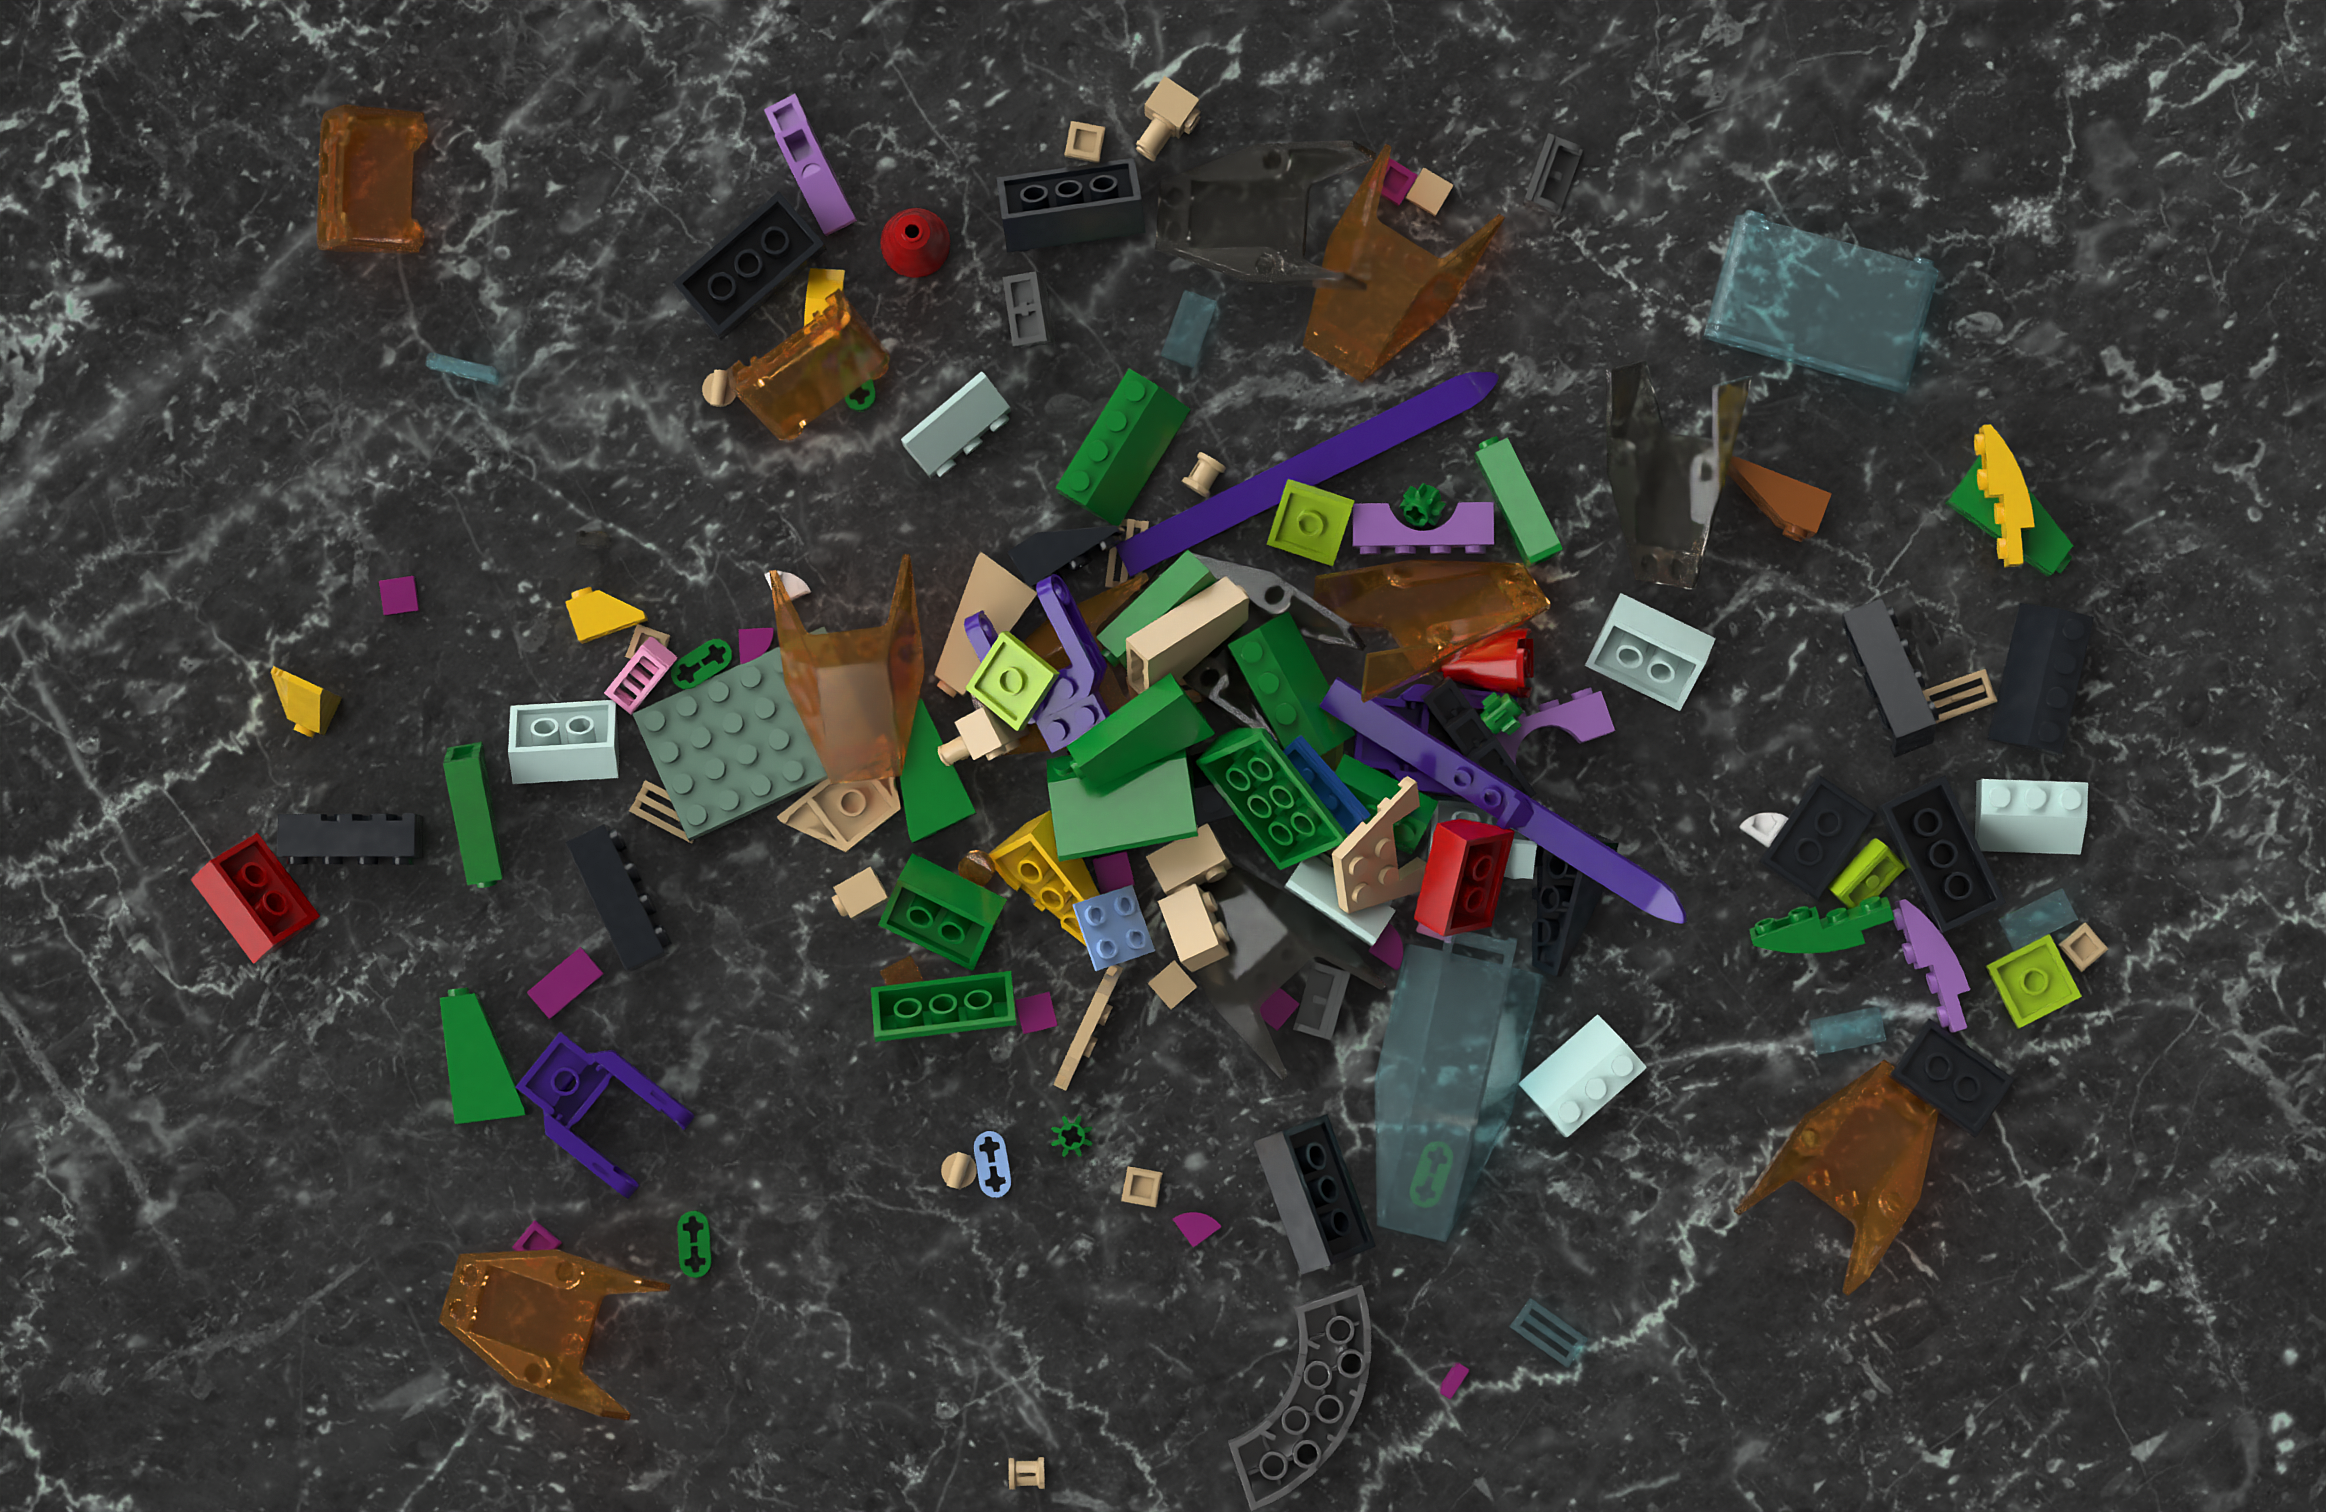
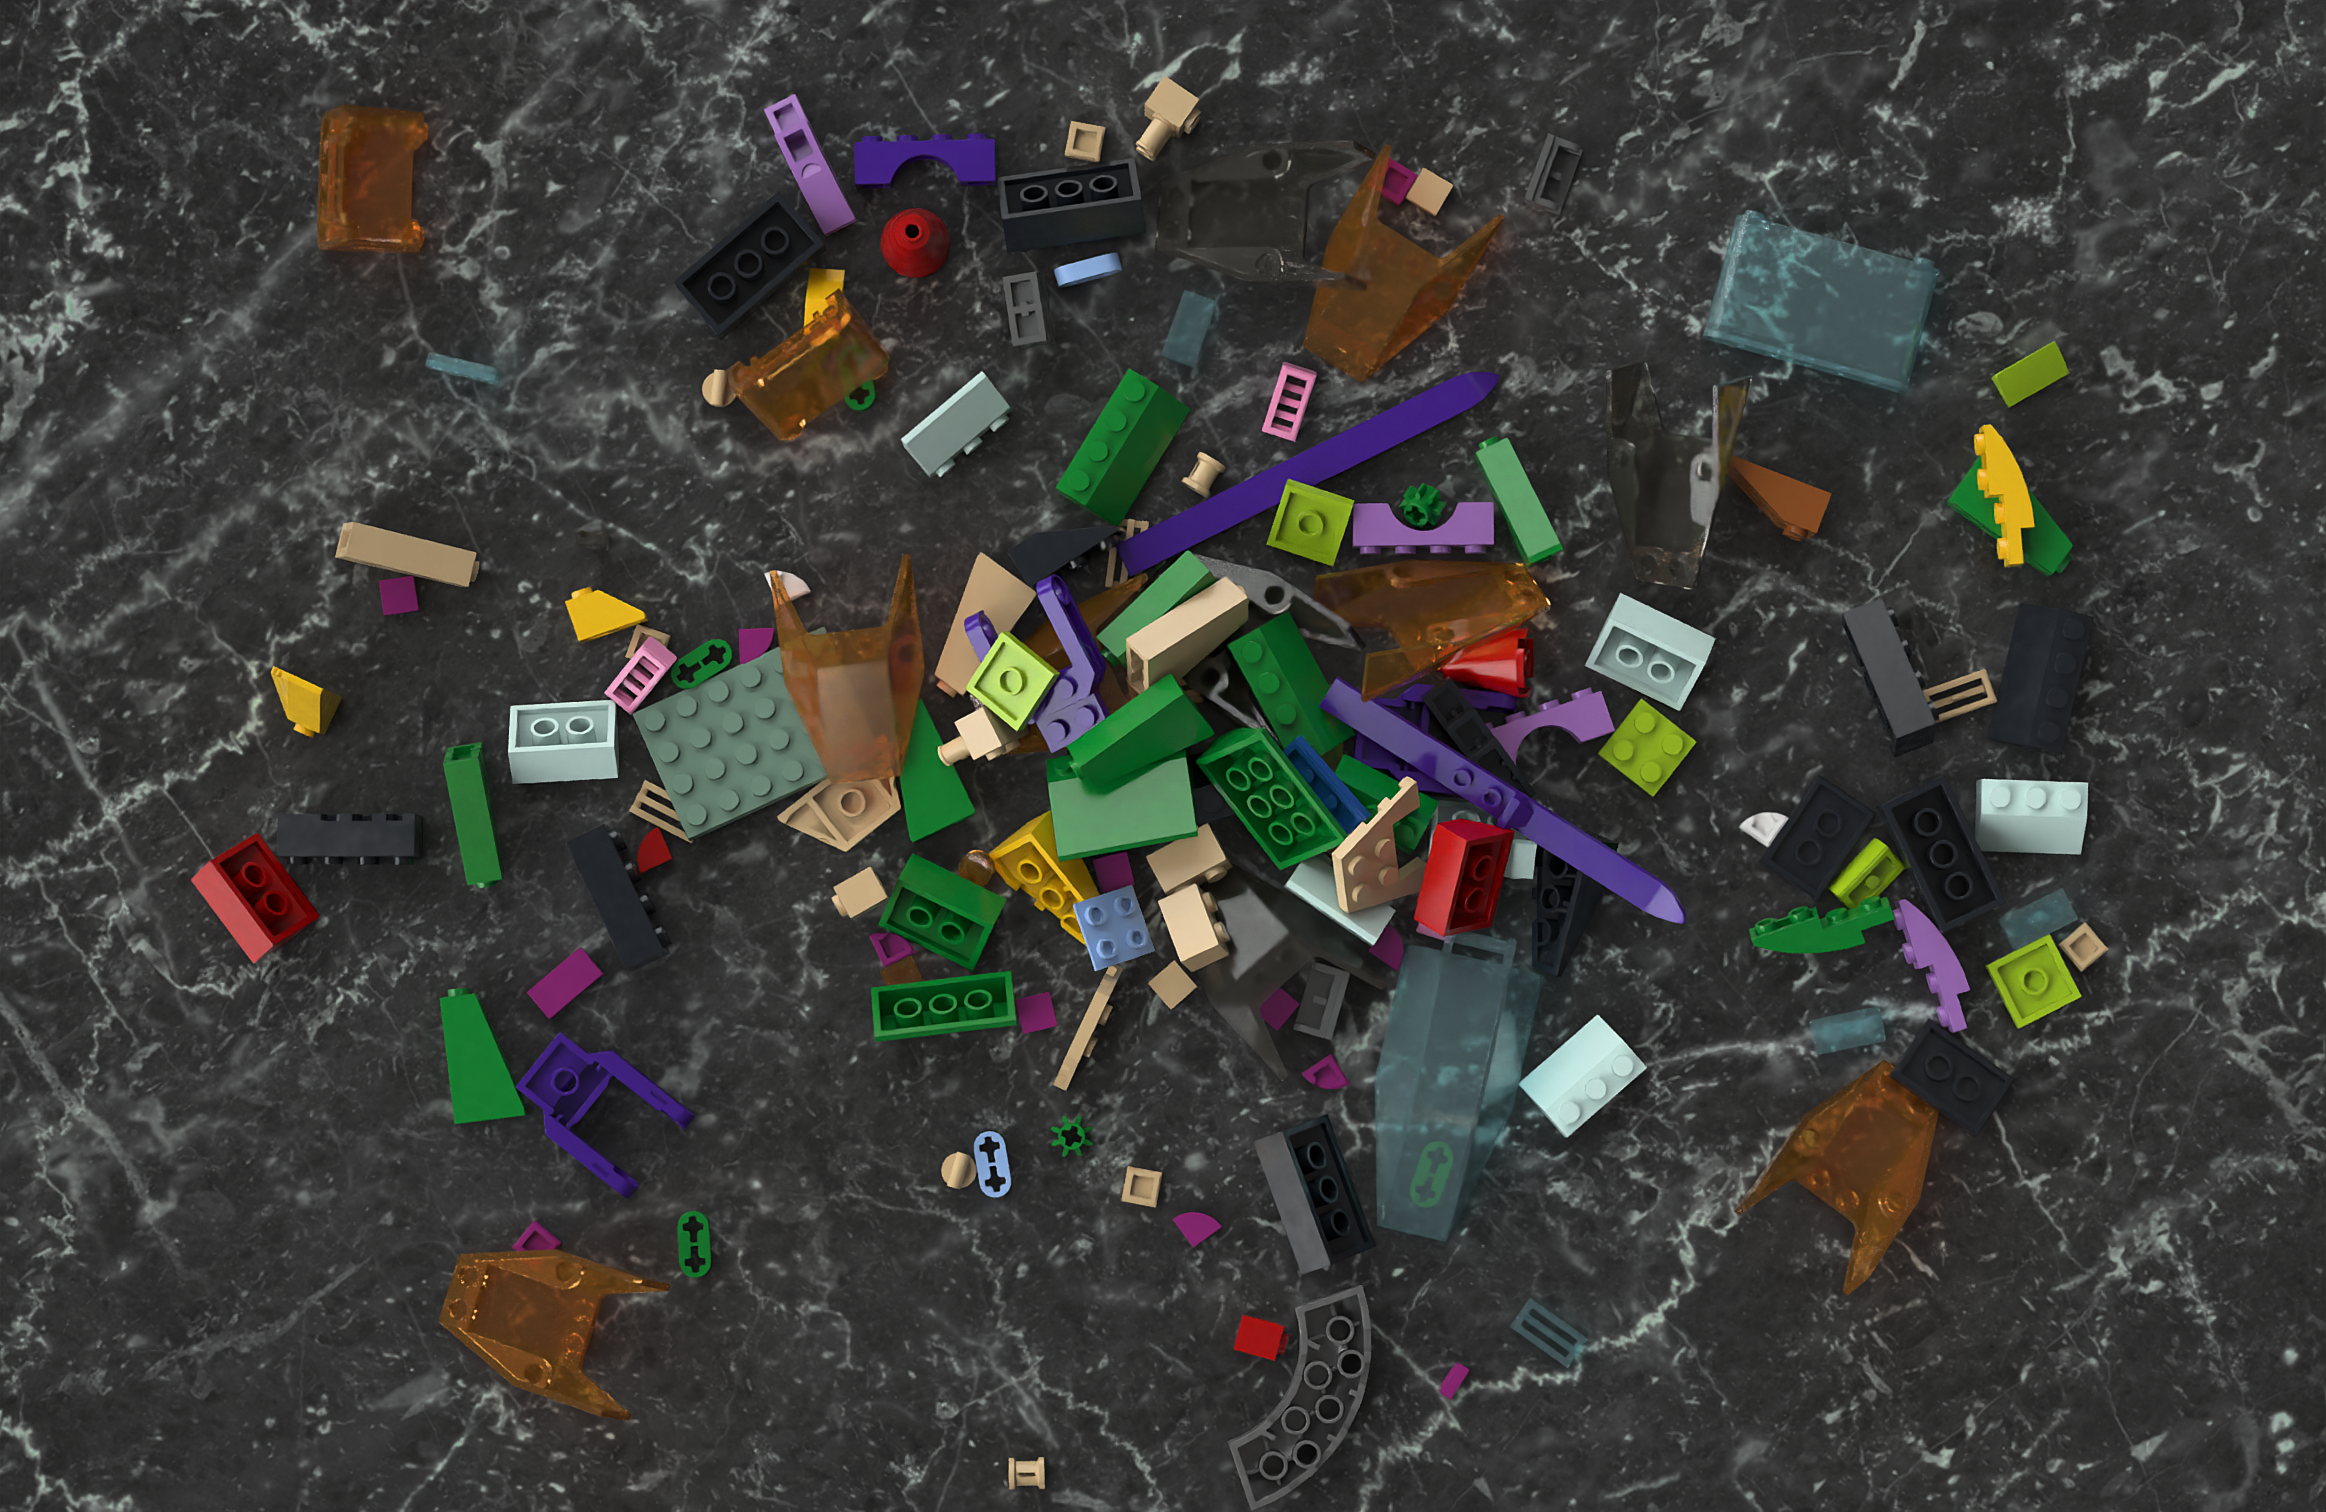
green gear [1480,692,1524,736] -> none
none -> tan slope [335,522,479,587]
none -> red tile [637,827,673,873]
none -> dark purple arch [854,133,996,189]
none -> magenta tile [869,933,916,968]
none -> light blue beam [1054,253,1122,288]
none -> red brick [1234,1314,1289,1361]
none -> bright pink slope [1262,362,1317,442]
none -> magenta tile [1302,1054,1350,1089]
none -> lime plate [1598,698,1696,797]
none -> lime slope [1991,341,2070,408]

